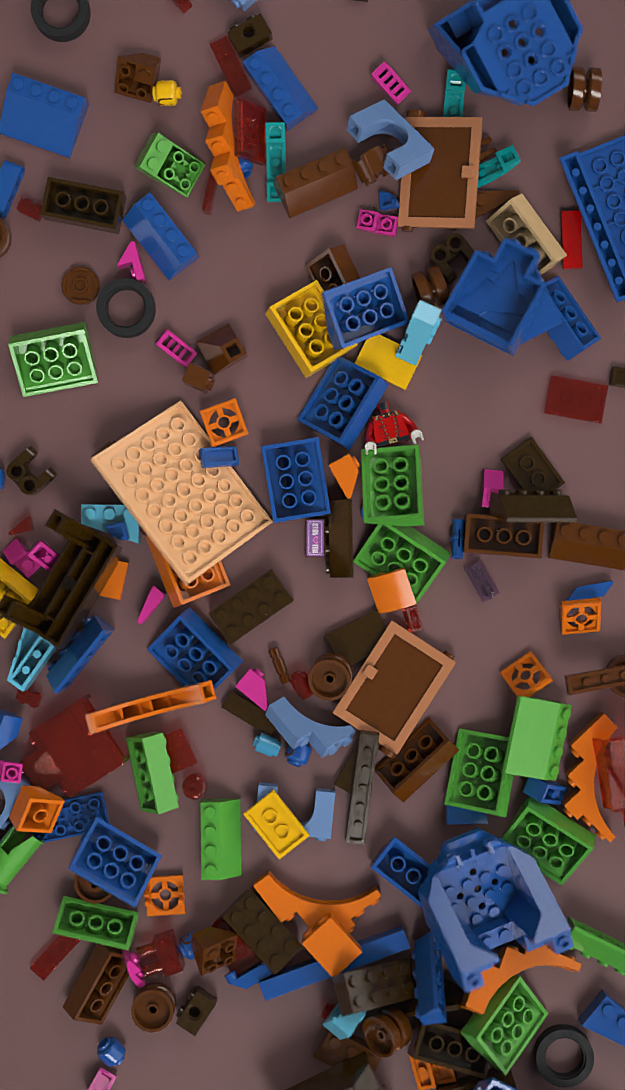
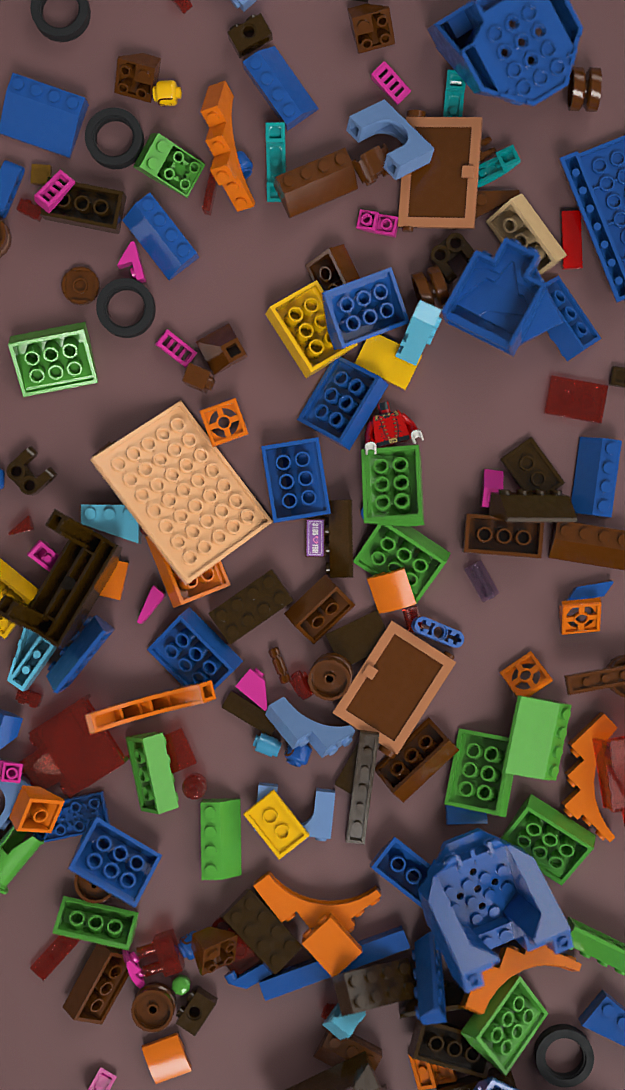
dark pink slope [3,538,42,579] -> none
blue head [97,1037,126,1067] -> none
blue tile [105,520,130,540] -> none
orange piece [144,874,186,916] -> none
blue tile [198,446,240,468] -> none
clear red tile [209,36,252,97] -> none
clear red tile [234,98,266,166] -> none
orange slope [329,454,360,500] -> none
reddish brown wheel [362,1005,412,1058] -> none
blue tile [378,191,400,211] -> none
blue pin [450,519,465,559] -> none
blue slope [523,777,568,805] -> none
none -> pearl gold tile [30,164,52,185]
none -> dark pink slope [34,169,75,213]
none -> black tyre [85,107,144,169]
none -> orange slope [142,1033,192,1084]
none -> bright green tile [172,975,191,995]
none -> reddish brown slope [284,574,355,644]
none -> reddish brown slope [348,3,395,54]
none -> blue beam [411,617,464,648]
none -> blue slope [571,437,622,518]

